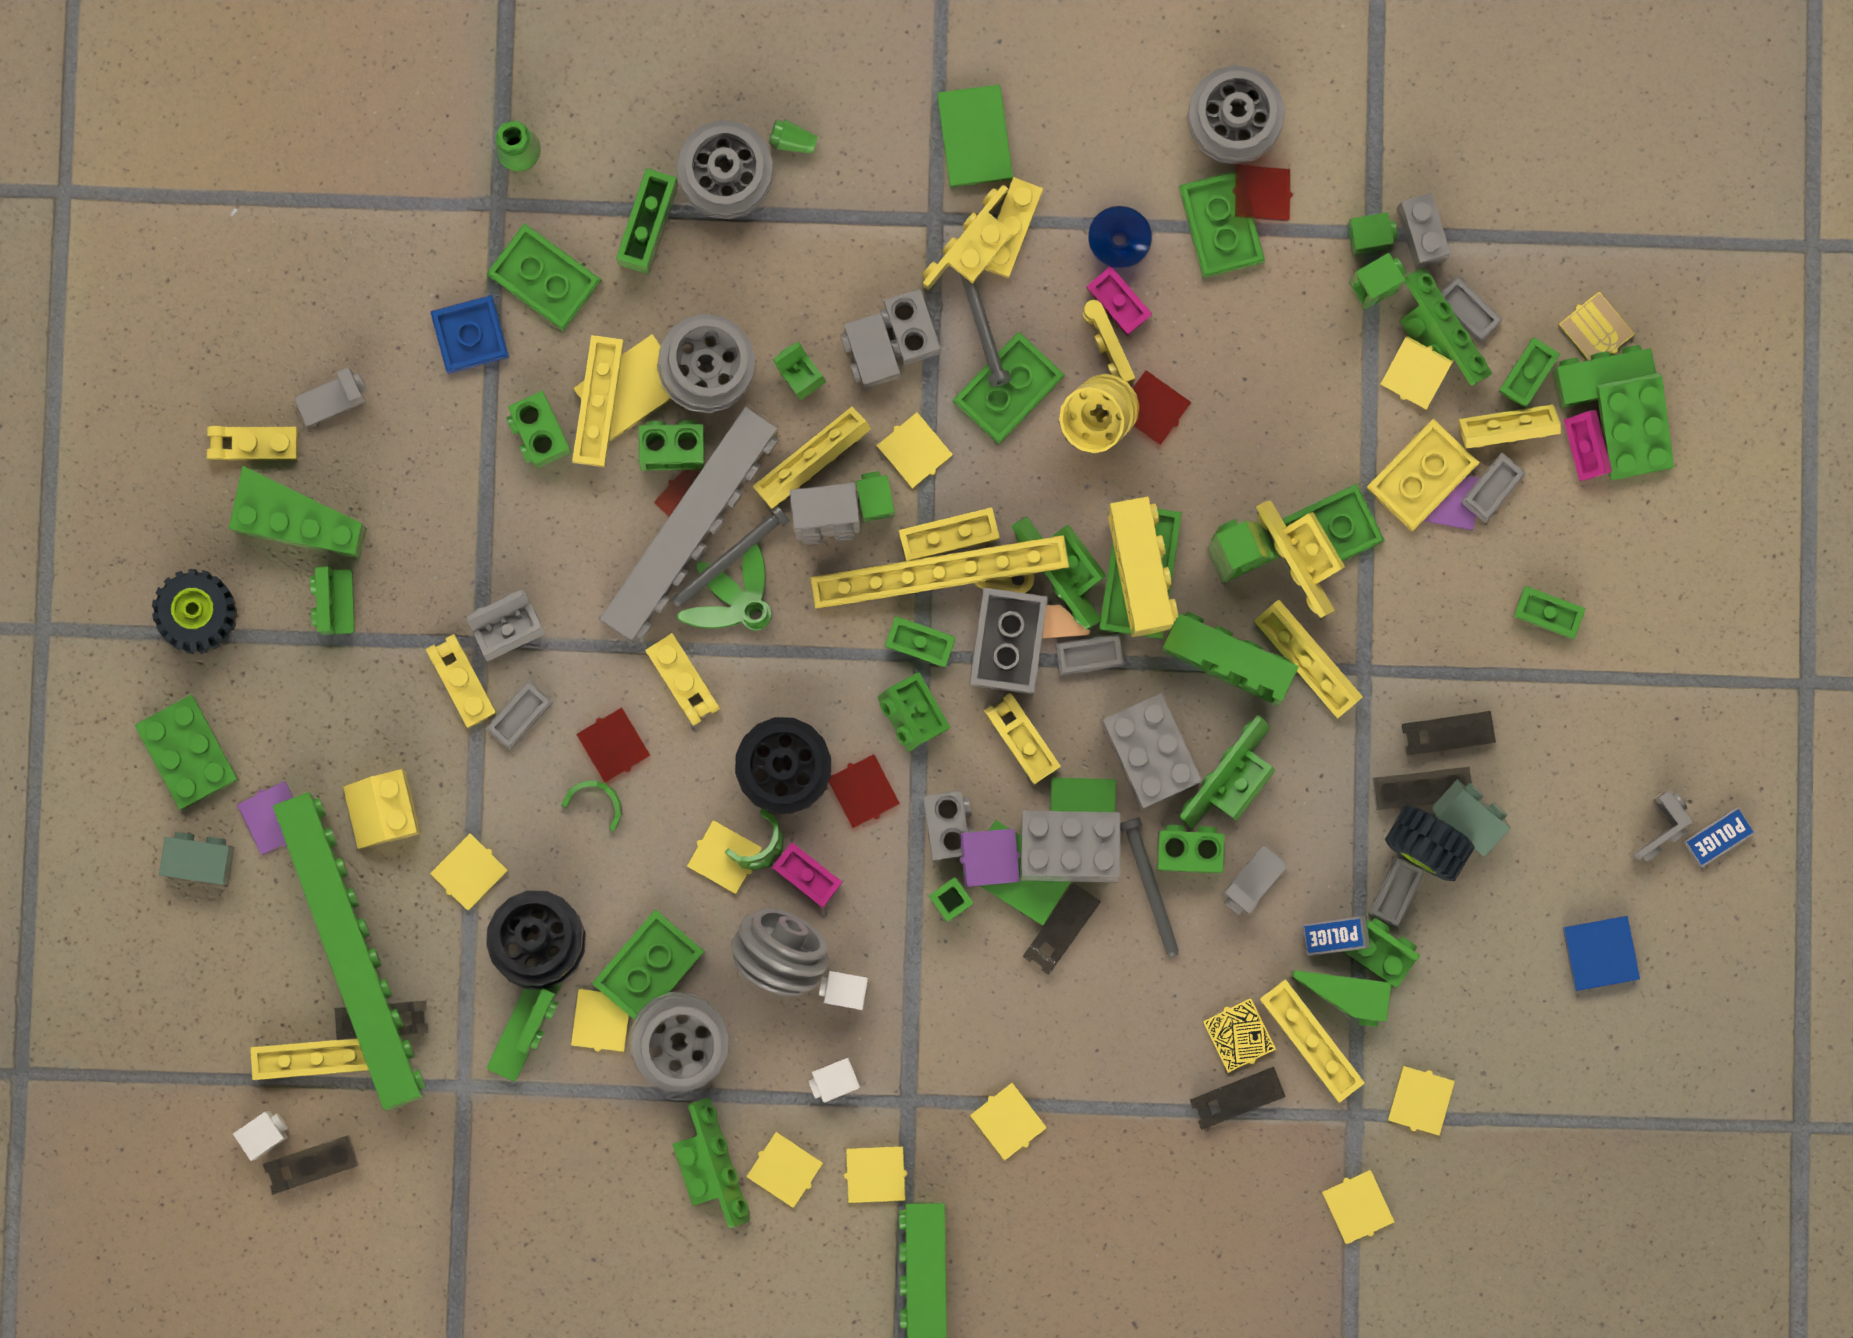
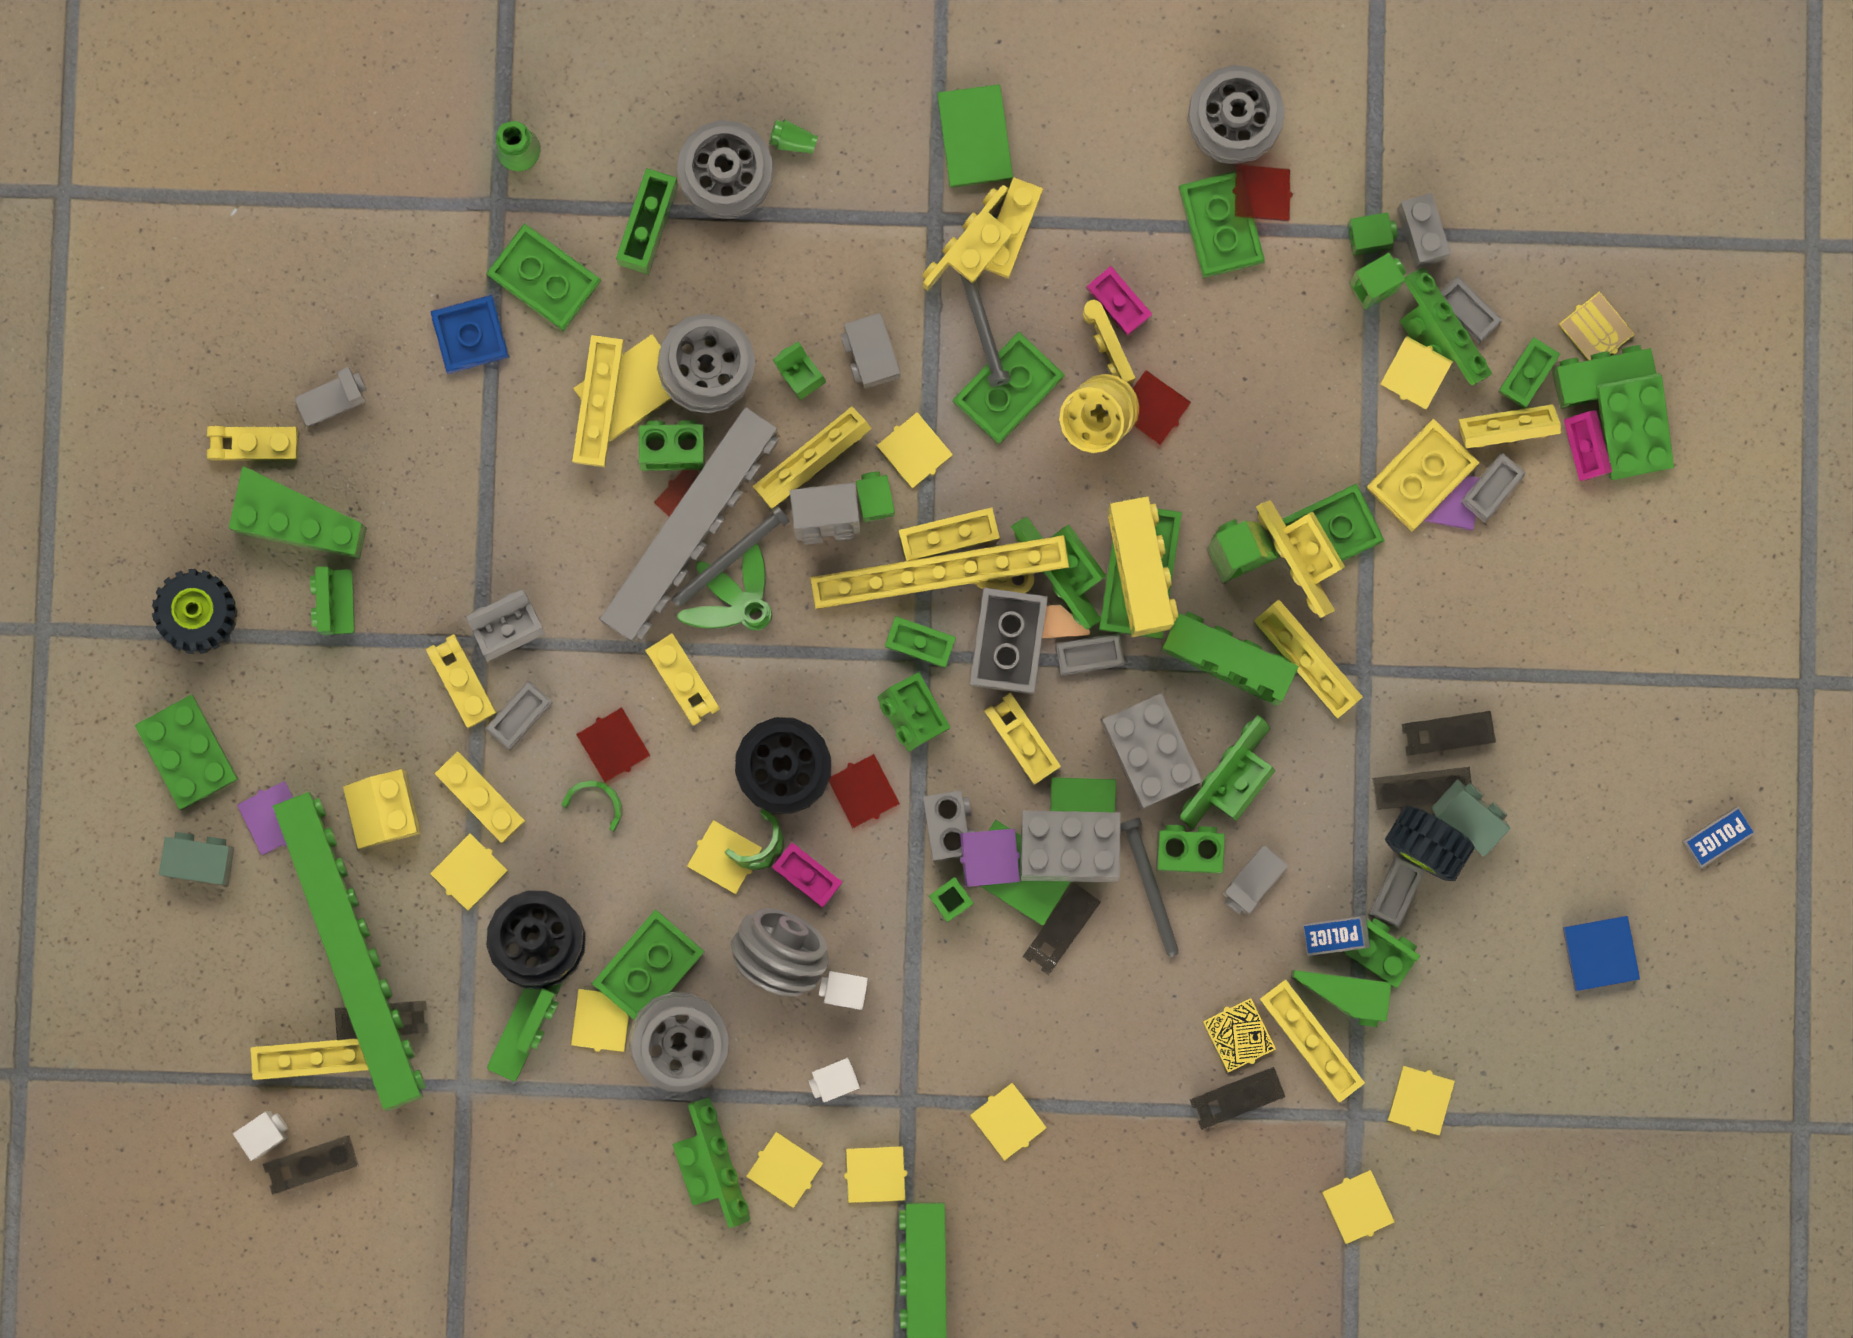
bright green brick [506,391,572,469] -> none
light grey brick [880,288,940,366] -> none
clear blue dish [1088,206,1152,268] -> none
bright green plate [1513,586,1586,639] -> none
light grey bracket [1631,790,1692,861] -> none
none -> light yellow plate [434,751,525,844]

